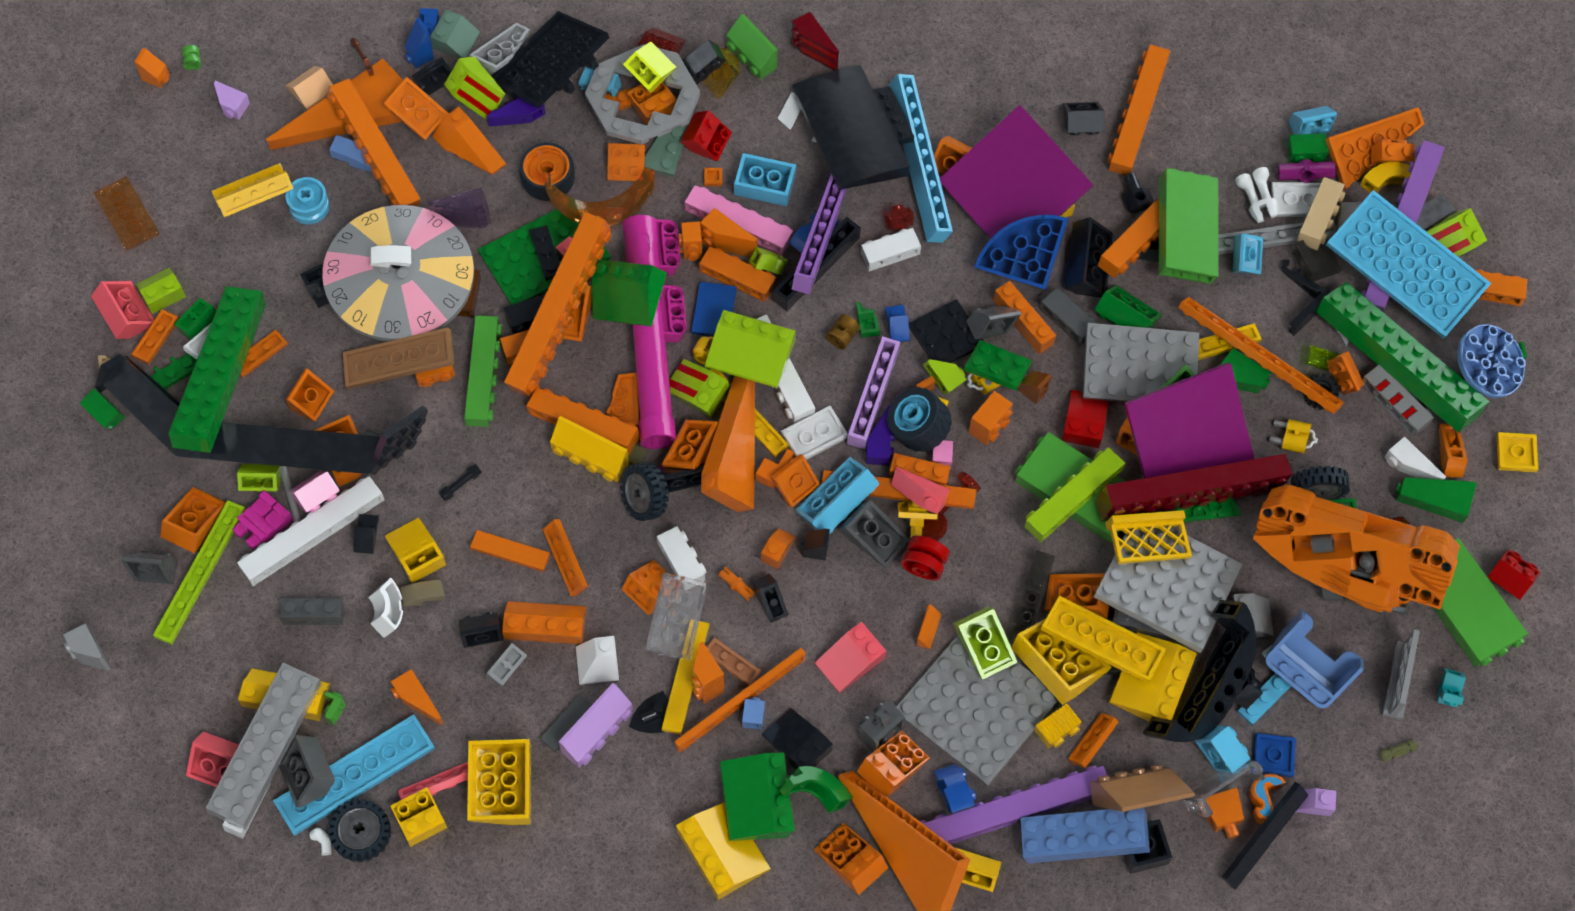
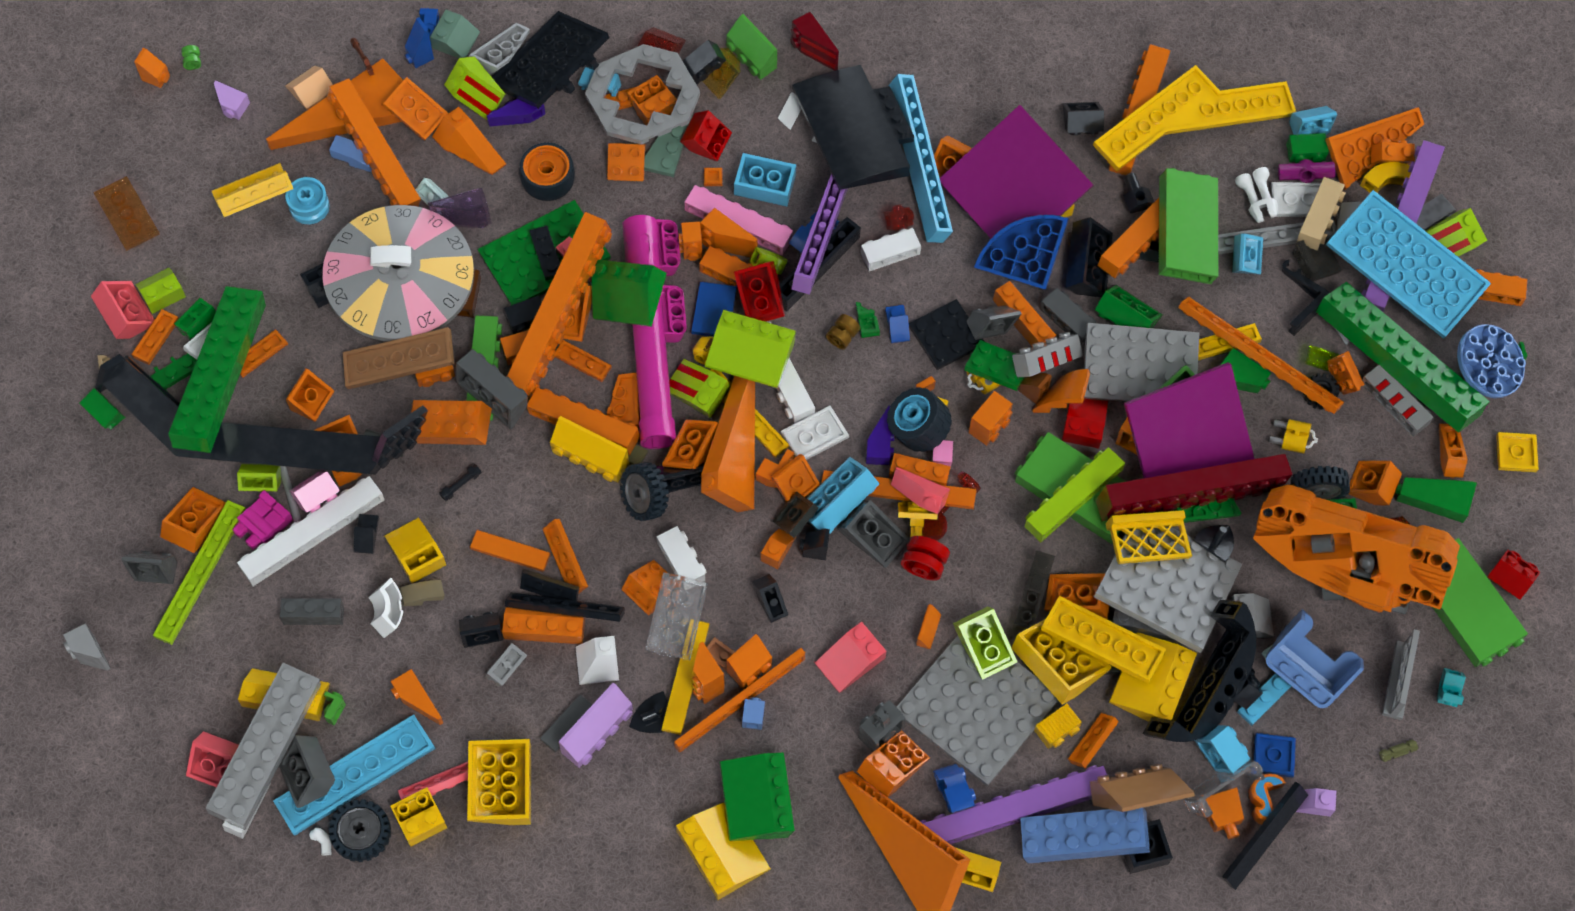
black hinge [412,57,452,96] -> none
clear orange windscreen [542,167,655,226] -> none
neon yellow slope [623,42,677,93] -> none
orange pin [718,567,755,601] -> none
black slope [762,708,833,770] -> none
green arch [780,766,853,813] -> none
orange slope [814,823,888,896] -> none
lavender brick [847,336,900,449] -> none
lime slope [923,359,967,395] -> none
white slope [1385,437,1446,480] -> none
none -> orange brick [411,400,492,445]
none -> light aqua slope [415,178,455,214]
none -> dark grey slope [456,349,528,430]
none -> black tile [505,592,625,622]
none -> black tile [520,569,580,601]
none -> orange tile [555,340,612,382]
none -> orange slope [726,634,772,689]
none -> red slope [734,261,785,322]
none -> pearl dark grey plate [772,491,818,538]
none -> light grey brick [1012,332,1083,377]
none -> orange slope [1032,369,1090,413]
none -> yellow piece [1093,65,1296,171]
none -> black shield [1193,525,1234,562]
none -> orange slope [1349,461,1402,506]

